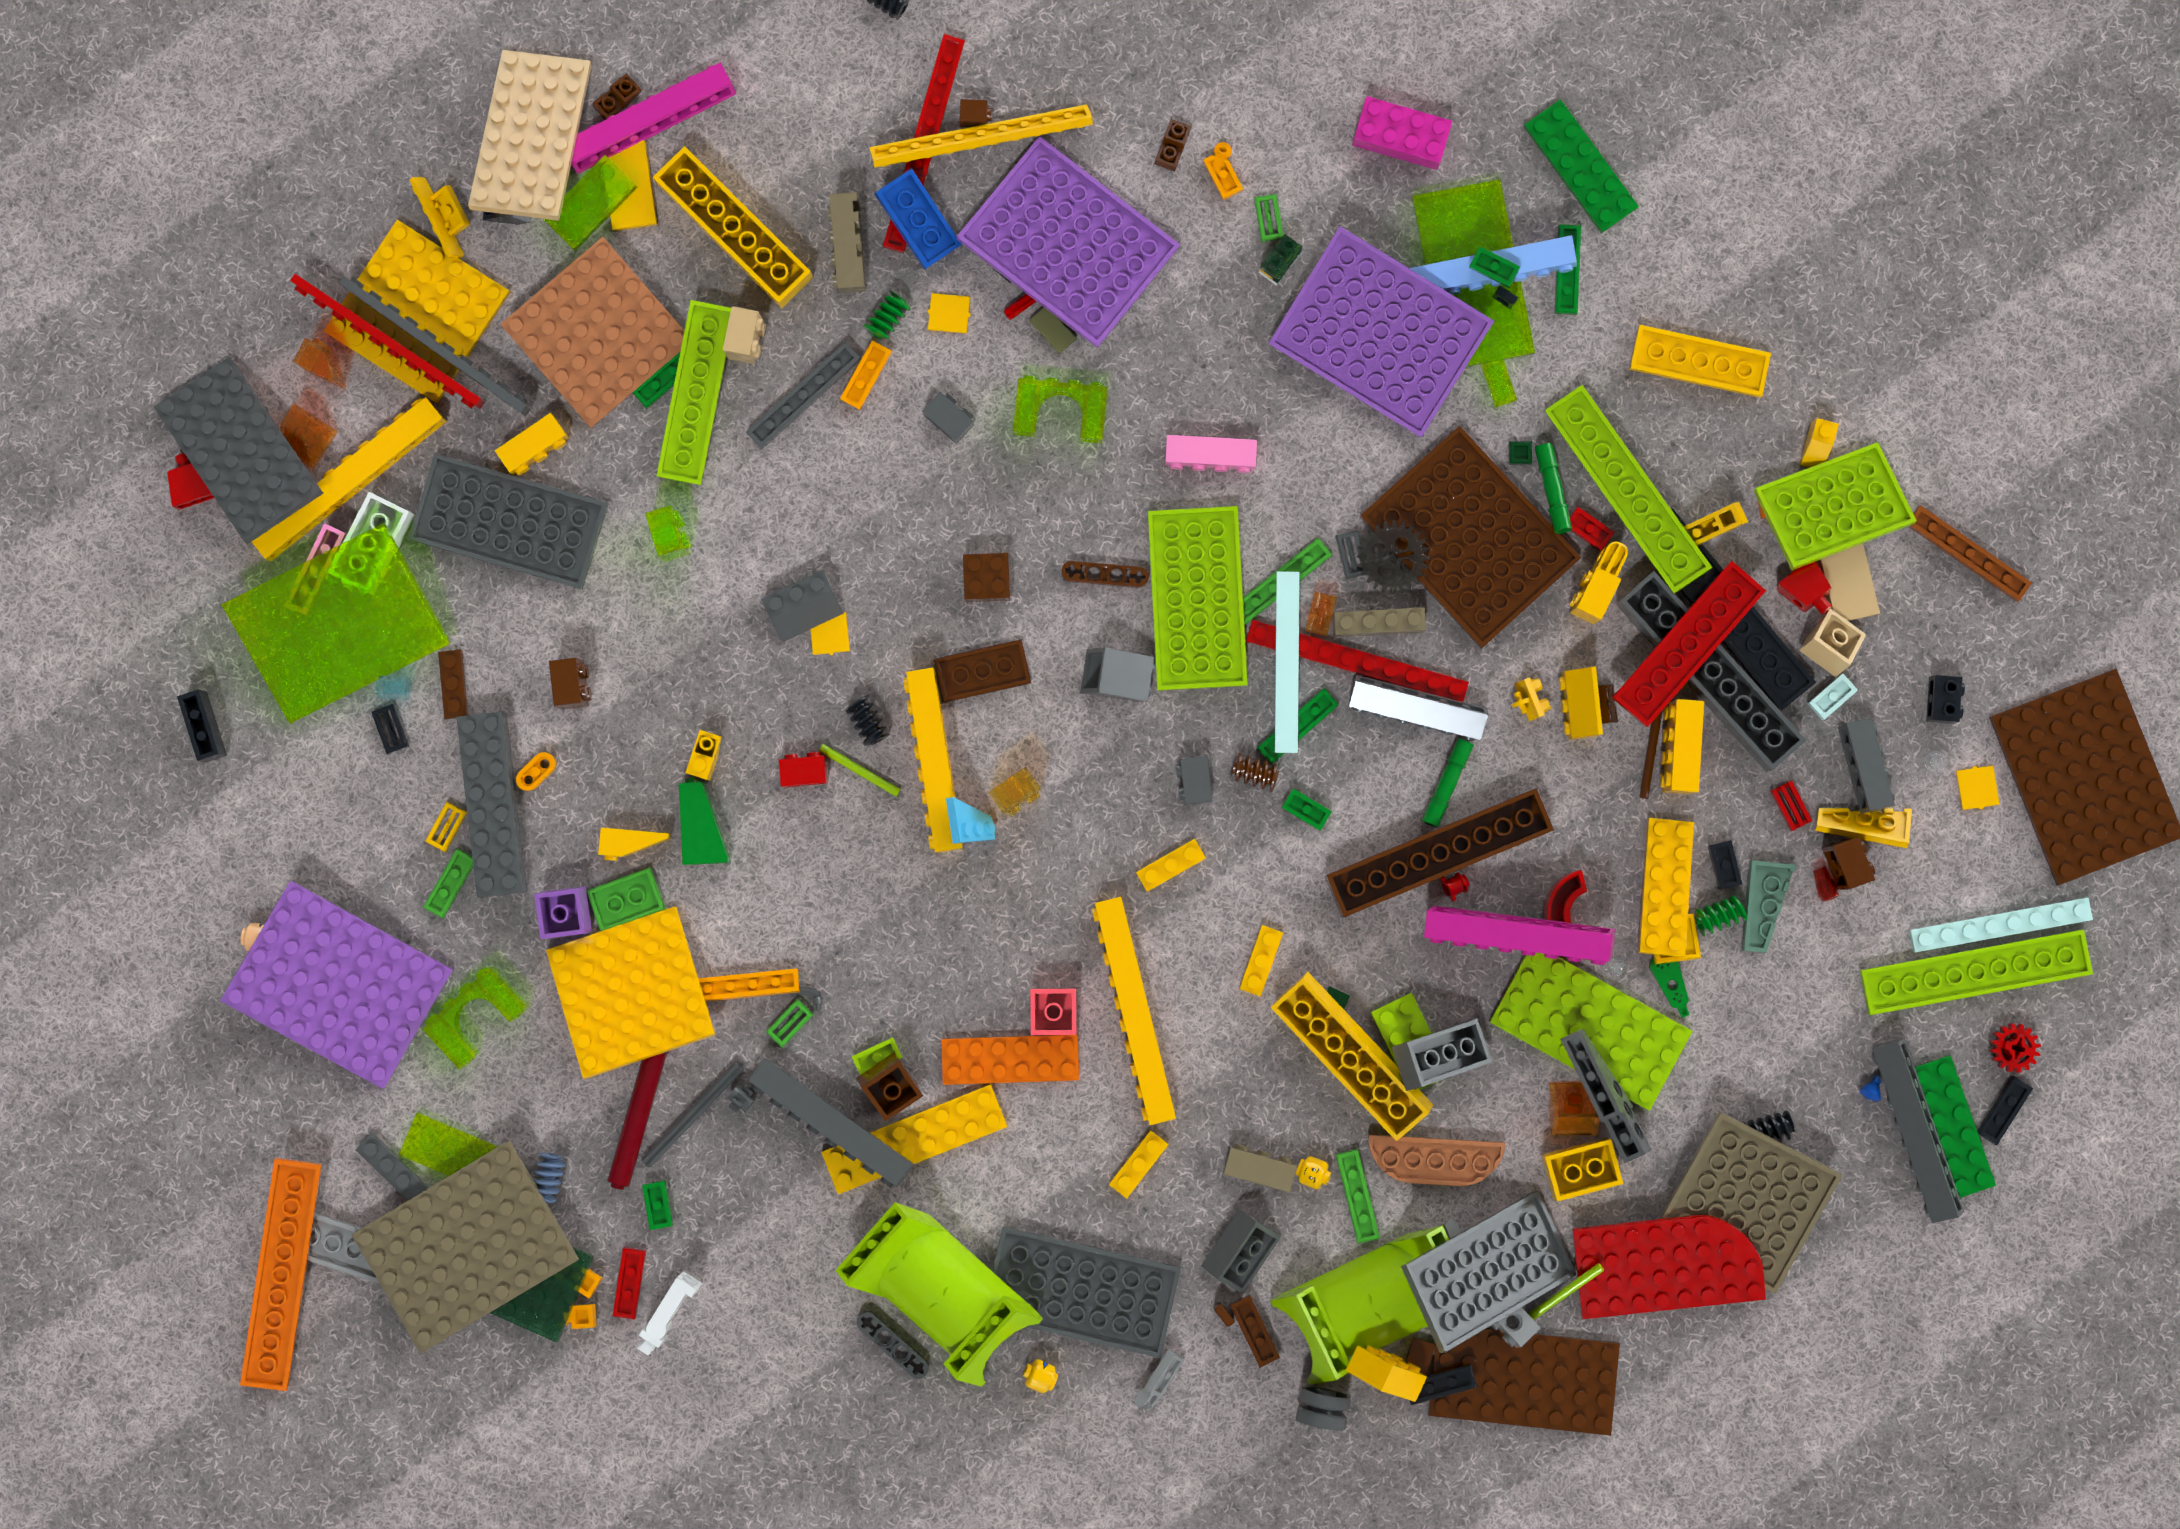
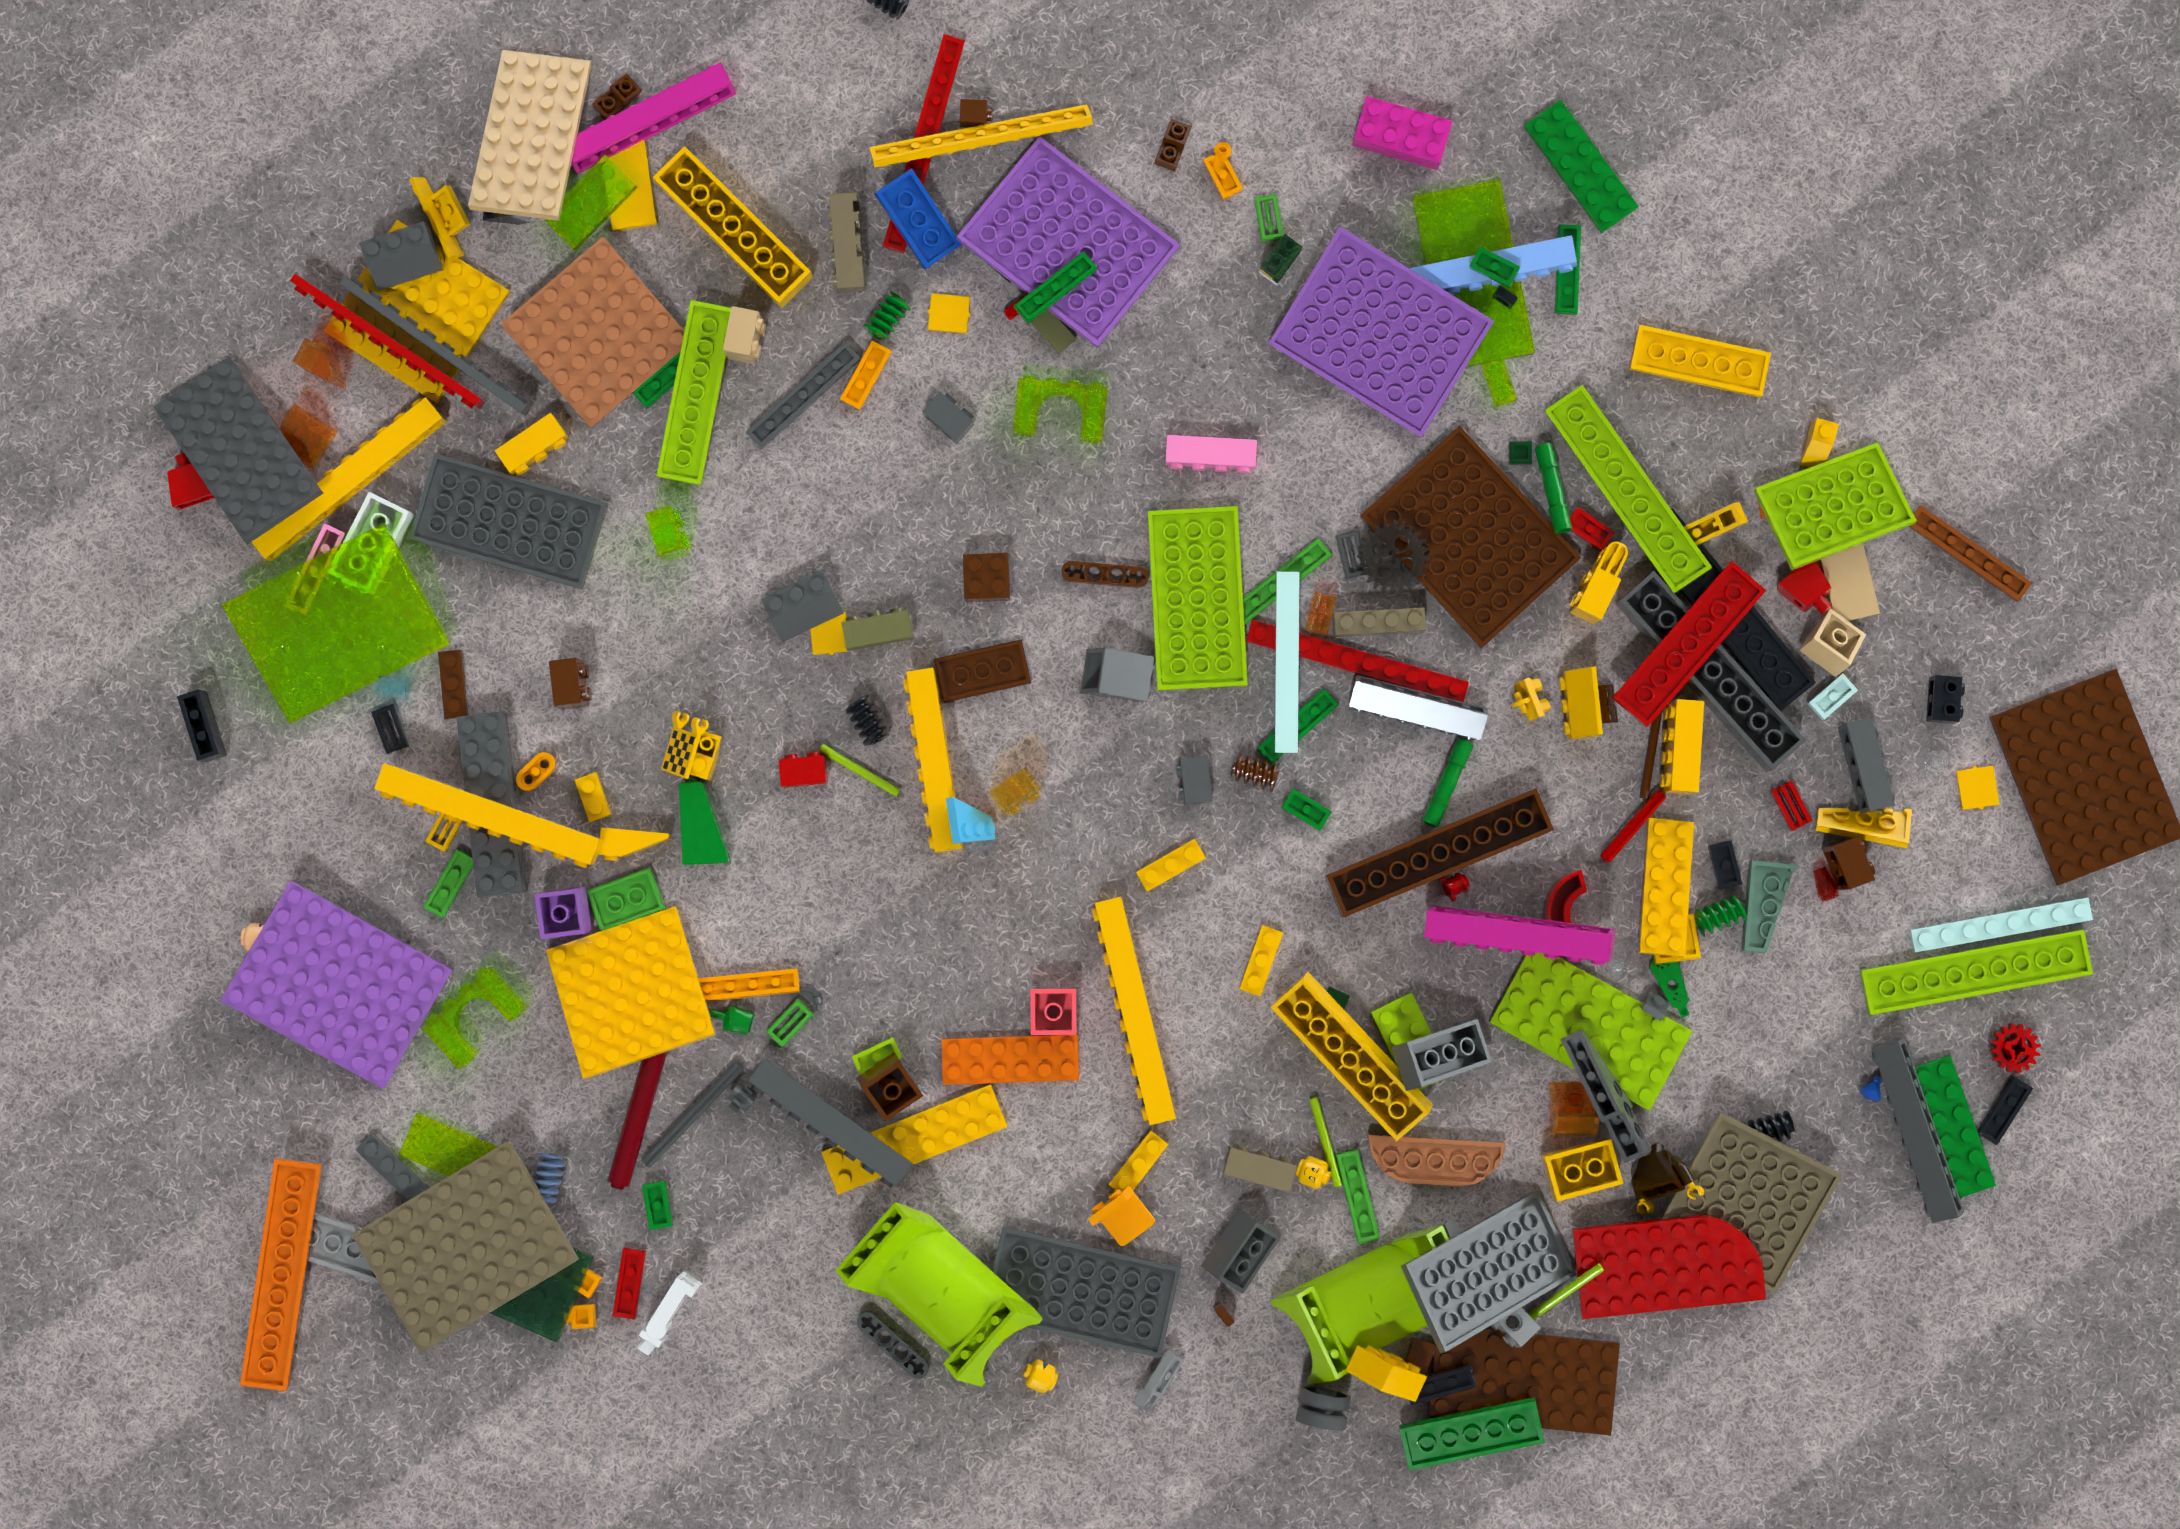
reddish brown plate [1229,1294,1280,1368] -> none
none -> dark grey slope [359,221,443,291]
none -> yellow brick [374,763,603,868]
none -> yellow plate [575,772,612,823]
none -> yellow flag [661,711,709,779]
none -> green piece [710,1005,754,1036]
none -> olive brick [841,607,914,651]
none -> green tile [1014,251,1098,324]
none -> light orange bracket [1088,1185,1155,1246]
none -> lime bar [1309,1097,1343,1188]
none -> green plate [1399,1397,1545,1471]
none -> red axle [1600,790,1666,863]
none -> dark brown torso [1631,1143,1704,1214]
none -> dark grey plate [1641,991,1669,1021]

